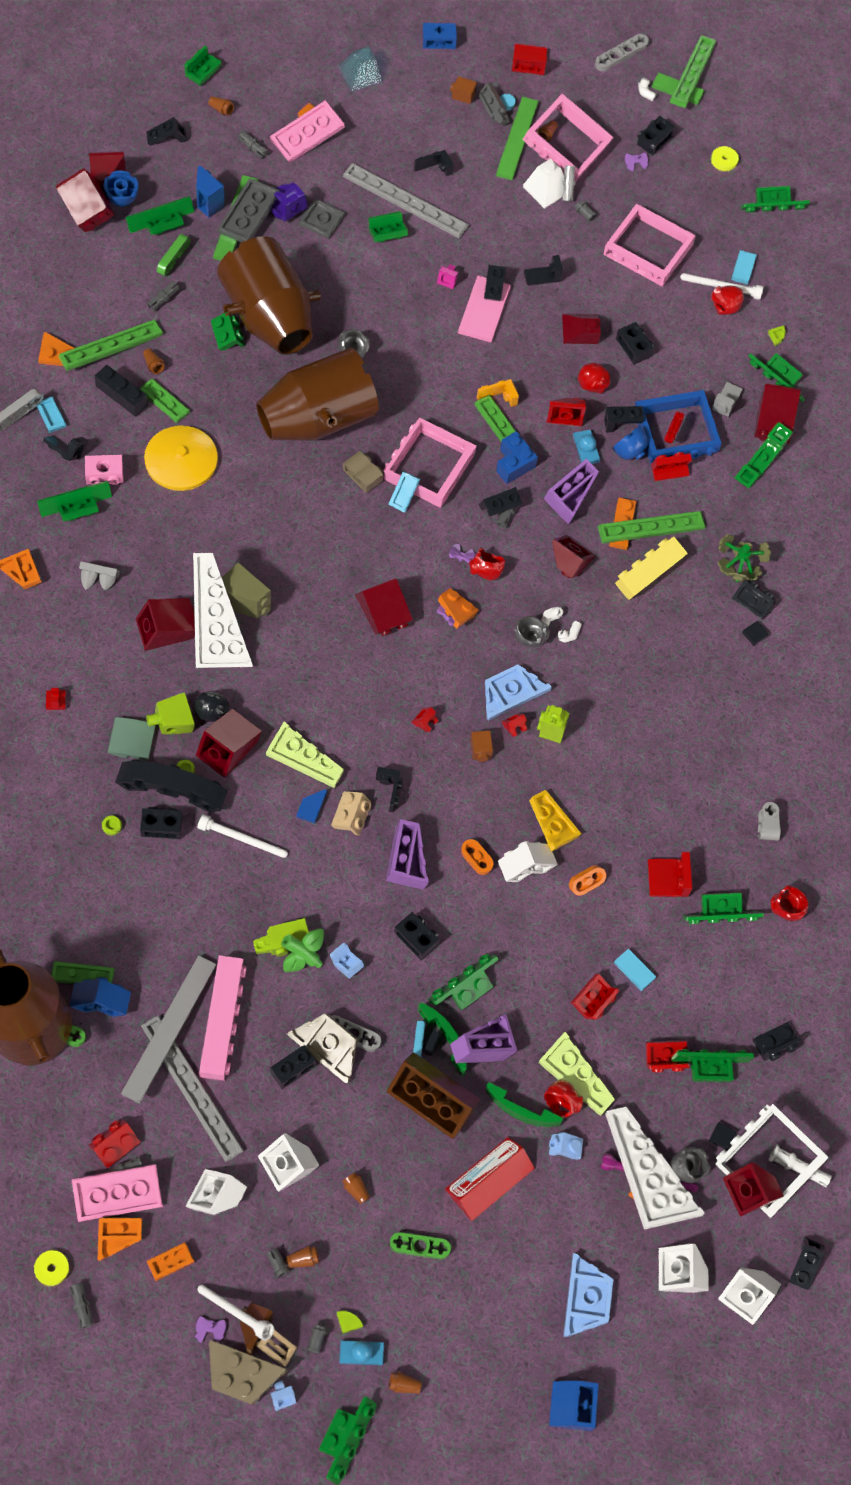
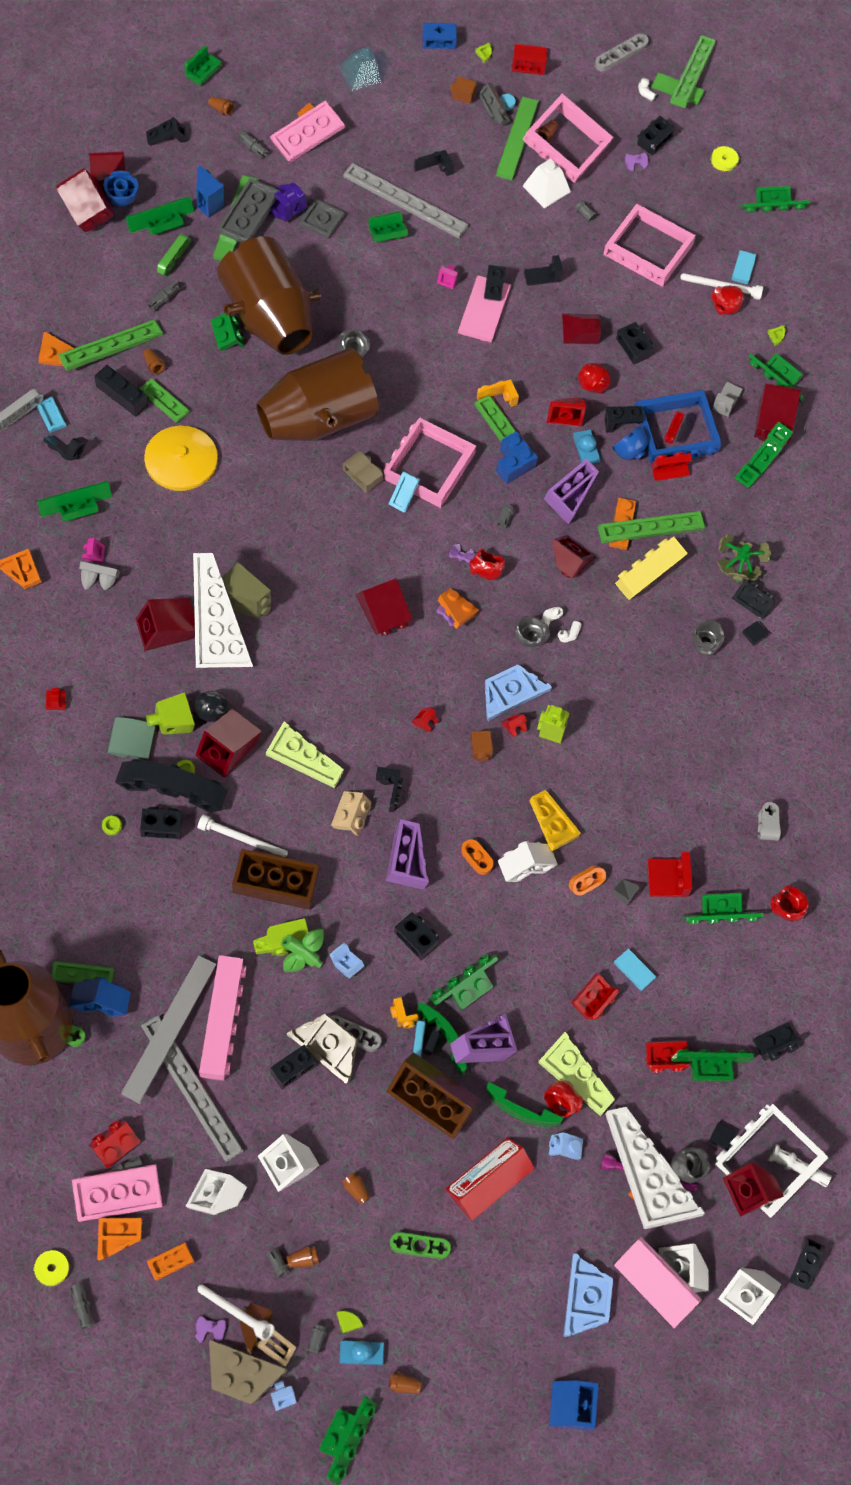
bright pink brick [85,455,123,485] -> none
blue tile [296,789,327,824] -> none
black bracket [479,487,523,517] -> none
light grey pin [562,165,576,201] -> none
none -> dark pink tile [82,538,105,563]
none -> reddish brown brick [232,849,319,910]
none -> light orange bracket [390,998,419,1029]
none -> lime tile [475,43,492,63]
none -> dark grey slope [612,879,640,906]
none -> bright pink tile [614,1237,702,1328]
none -> flat silver hair [692,620,725,656]

